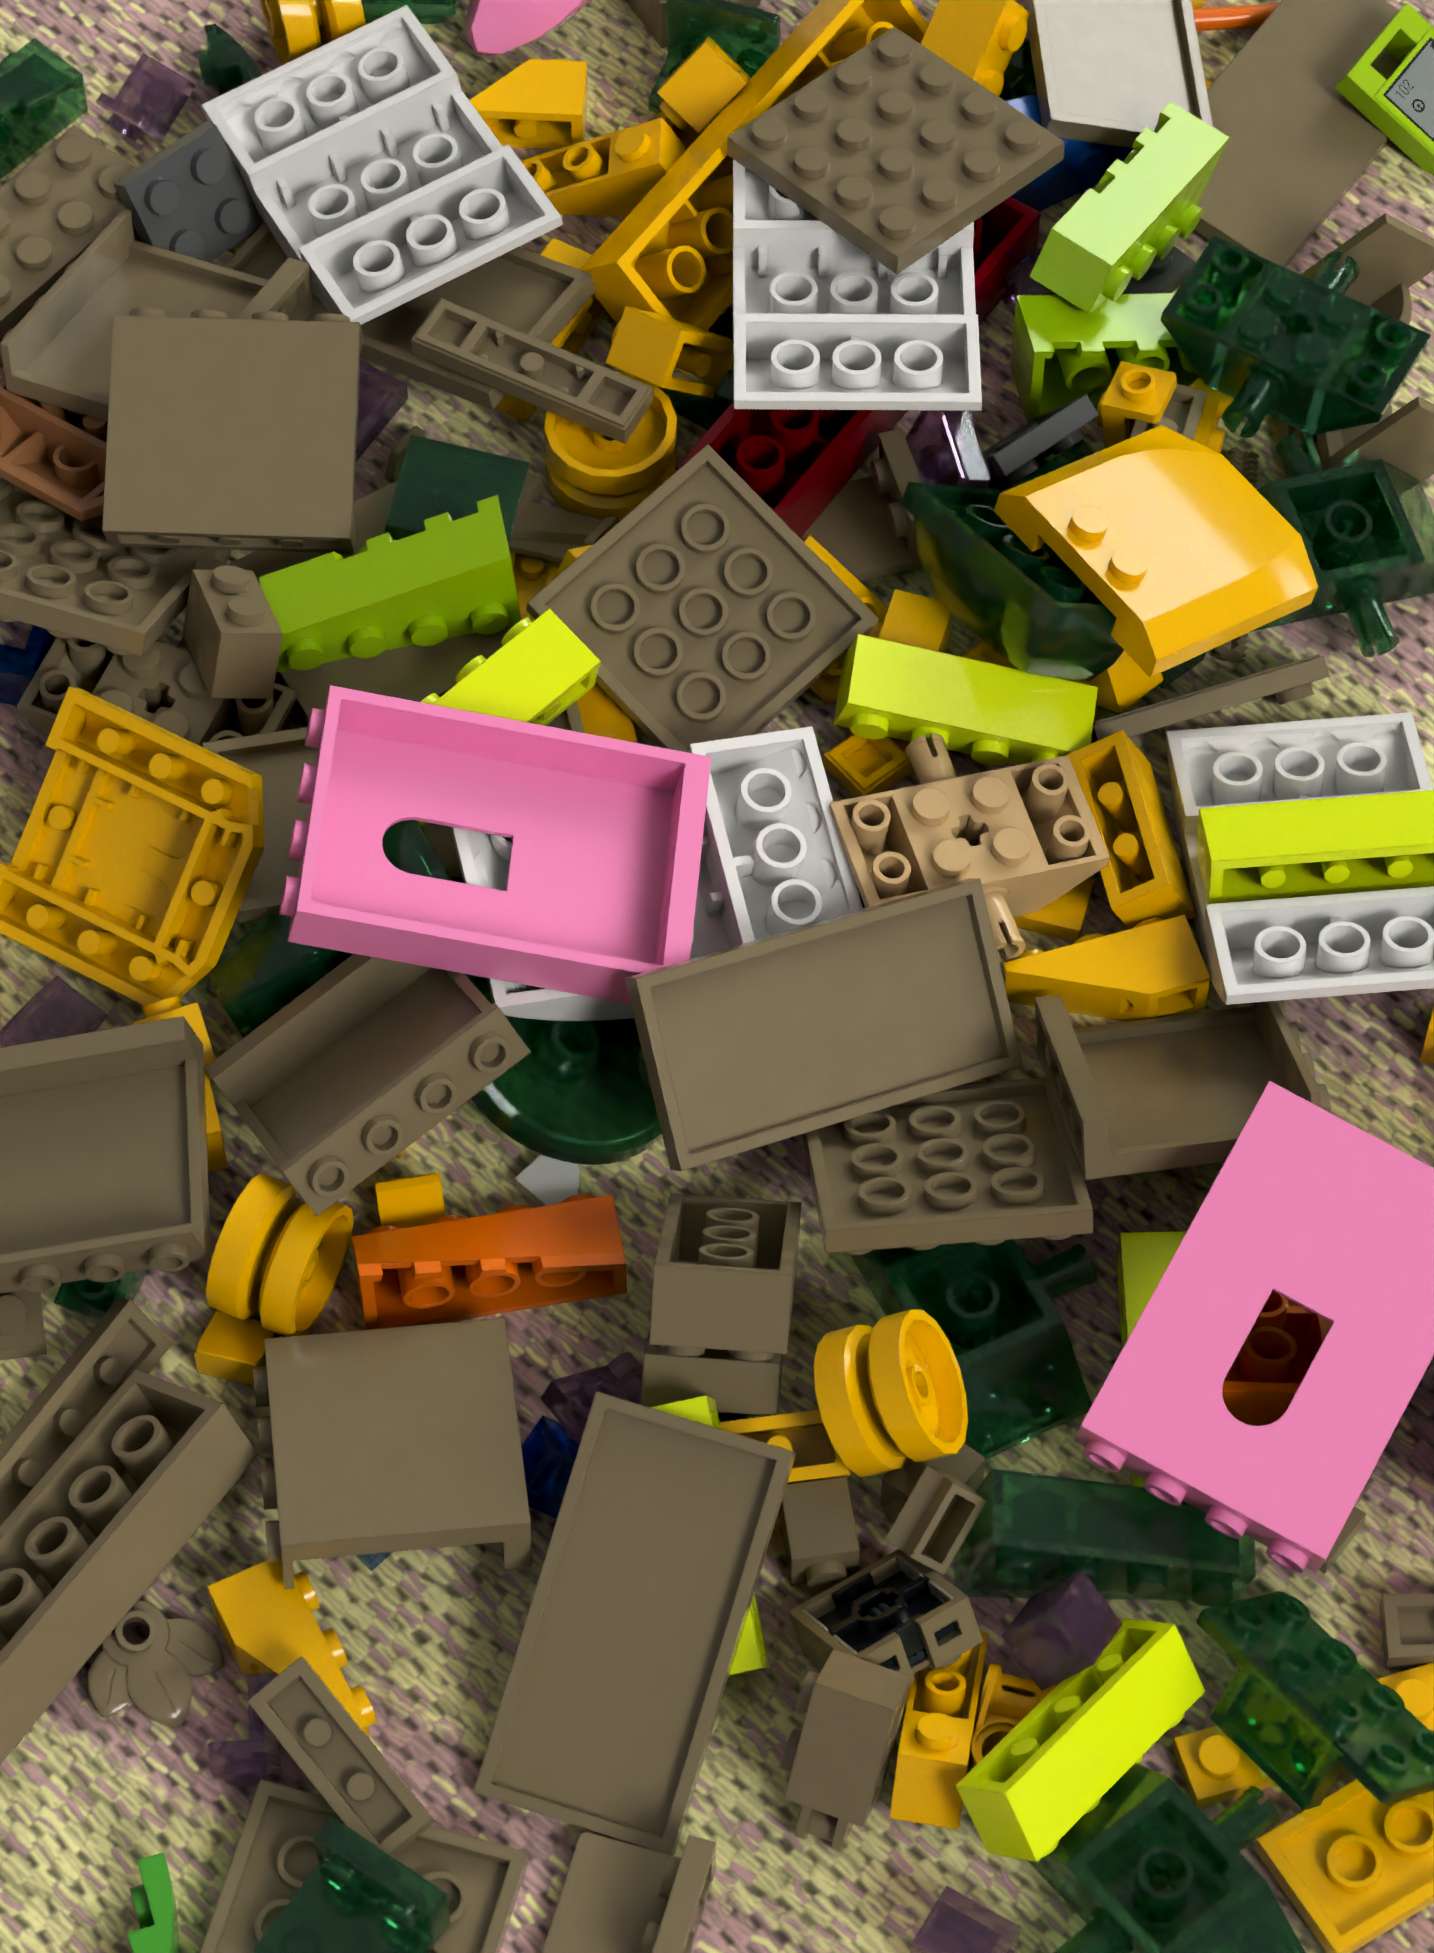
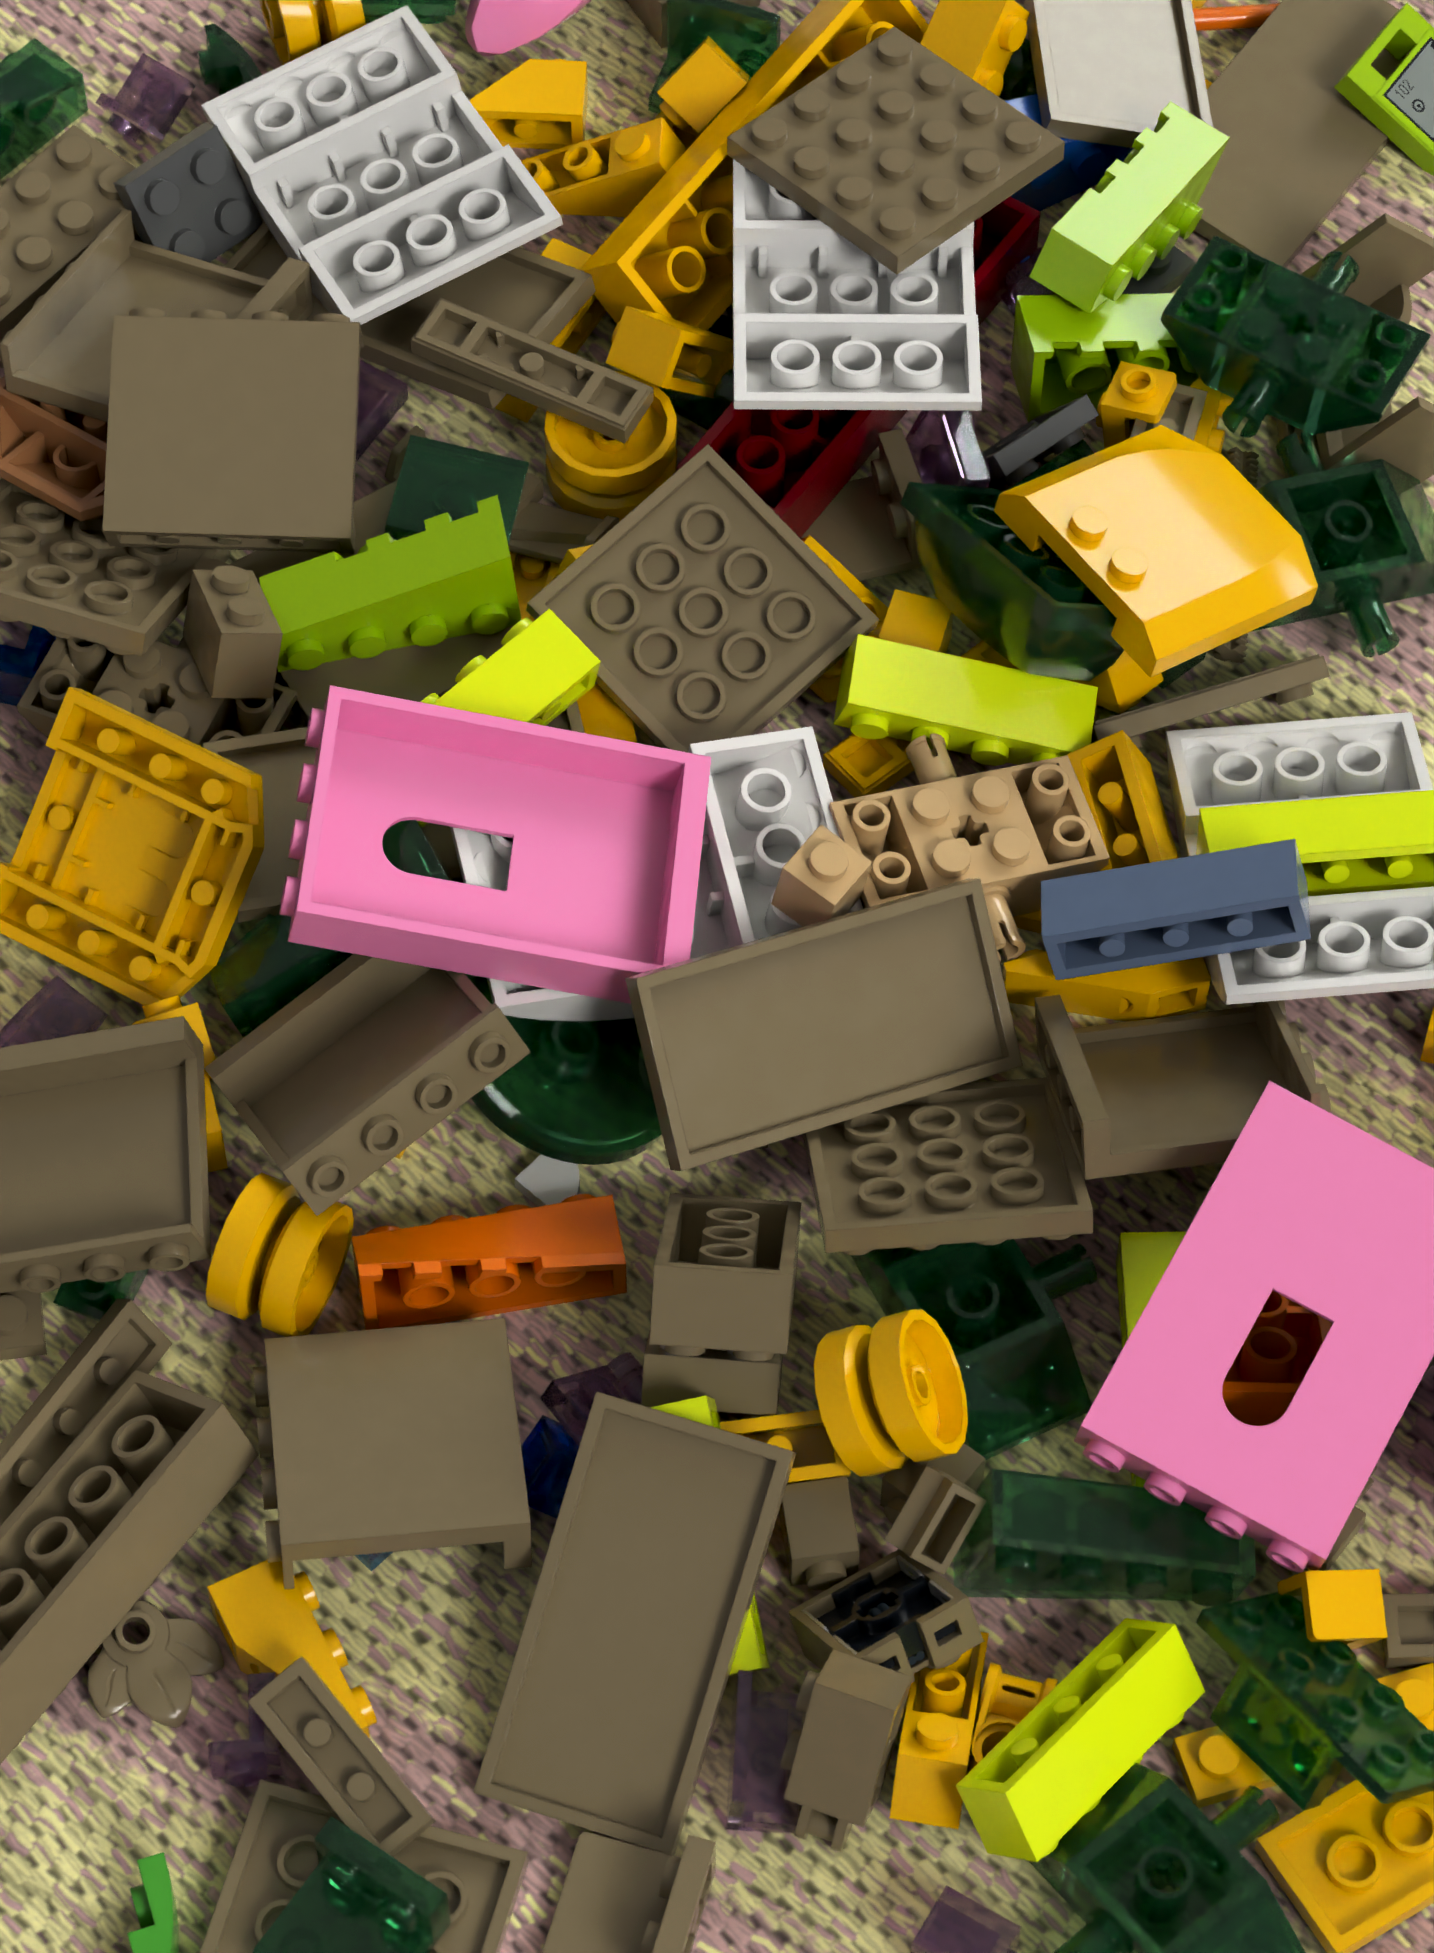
yellow slope [194,1311,278,1386] -> none
yellow slope [375,1172,446,1229] -> none
brick [1002,1569,1122,1691] -> none
none -> panel [726,1670,803,1834]
none -> tan brick [771,824,873,927]
none -> sand blue brick [1041,839,1311,980]
none -> yellow panel [1277,1569,1388,1650]

